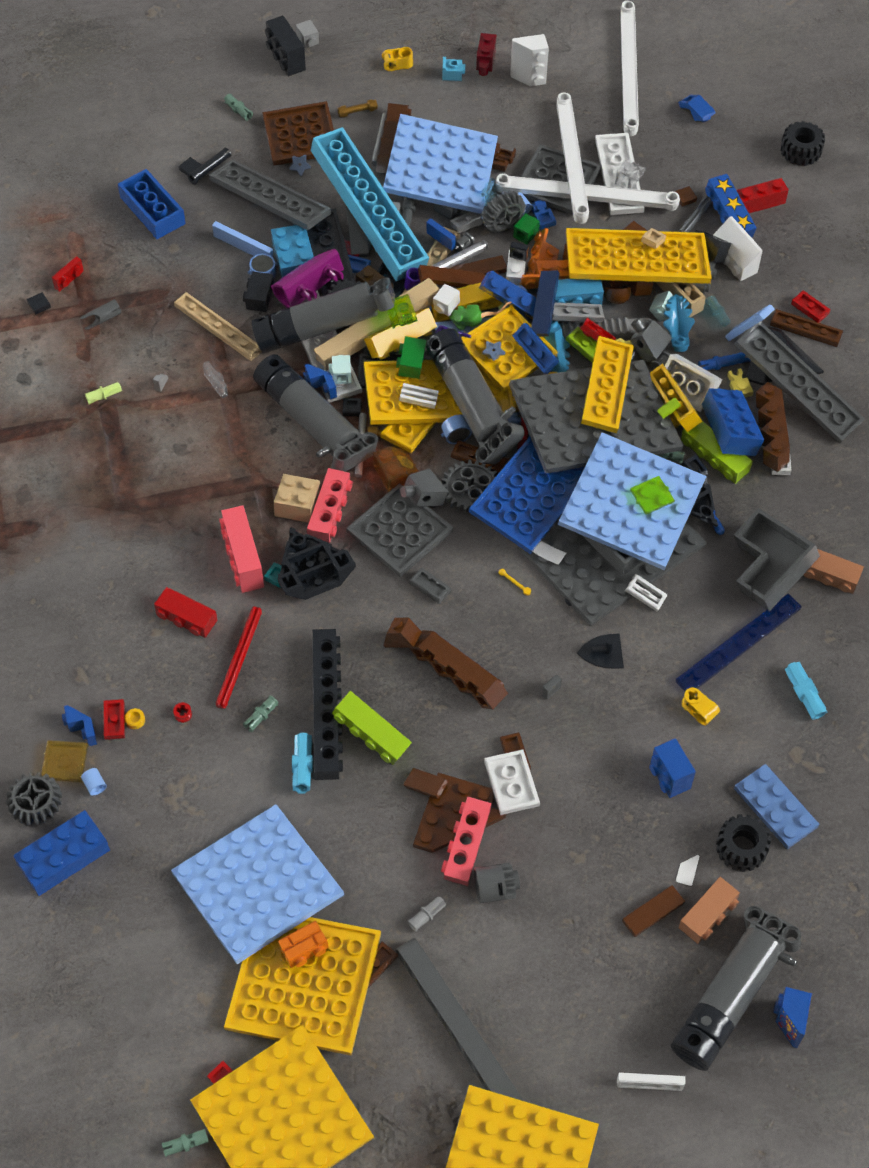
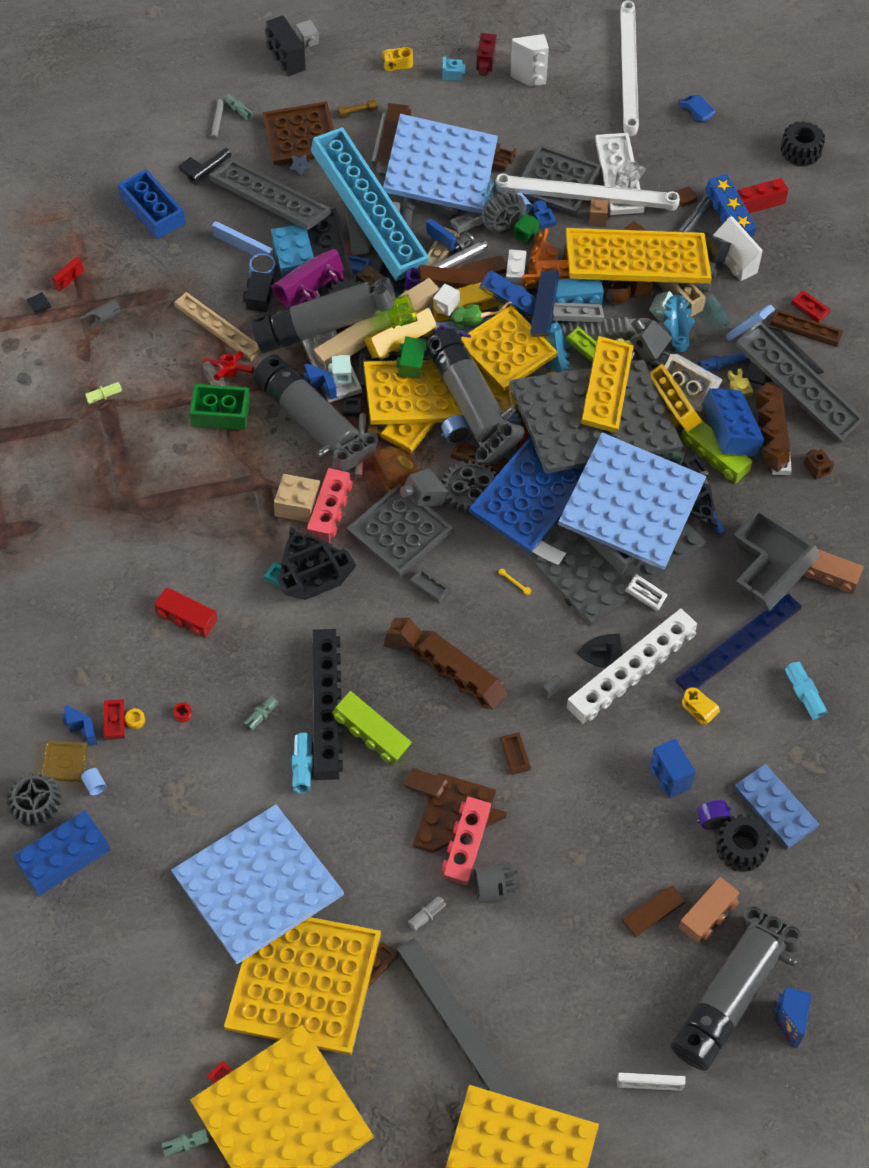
light grey tile [153,374,168,392] -> none
red axle [216,606,262,709] -> none
coral brick [219,505,264,593] -> none
orange brick [278,920,329,968] -> none
white tile [399,383,439,409] -> none
sand blue plate [482,341,505,361] -> none
white tile [484,750,540,815] -> none
black tile [510,241,529,262] -> none
blue plate [512,323,559,374] -> none
white piece [556,93,589,224] -> none
red plate [580,318,616,341] -> none
clear neon green piece [630,476,675,515] -> none
tan plate [641,228,666,249] -> none
lime piece [657,397,681,419] -> none
white sticker [676,855,699,886] -> none
none -> green brick [190,384,251,430]
none -> red bar [203,351,255,381]
none -> light grey bar [211,99,224,140]
none -> white brick [567,608,697,724]
none -> medium nougat brick [589,199,608,227]
none -> dark purple piece [697,800,731,829]
none -> reddish brown brick [804,449,834,480]

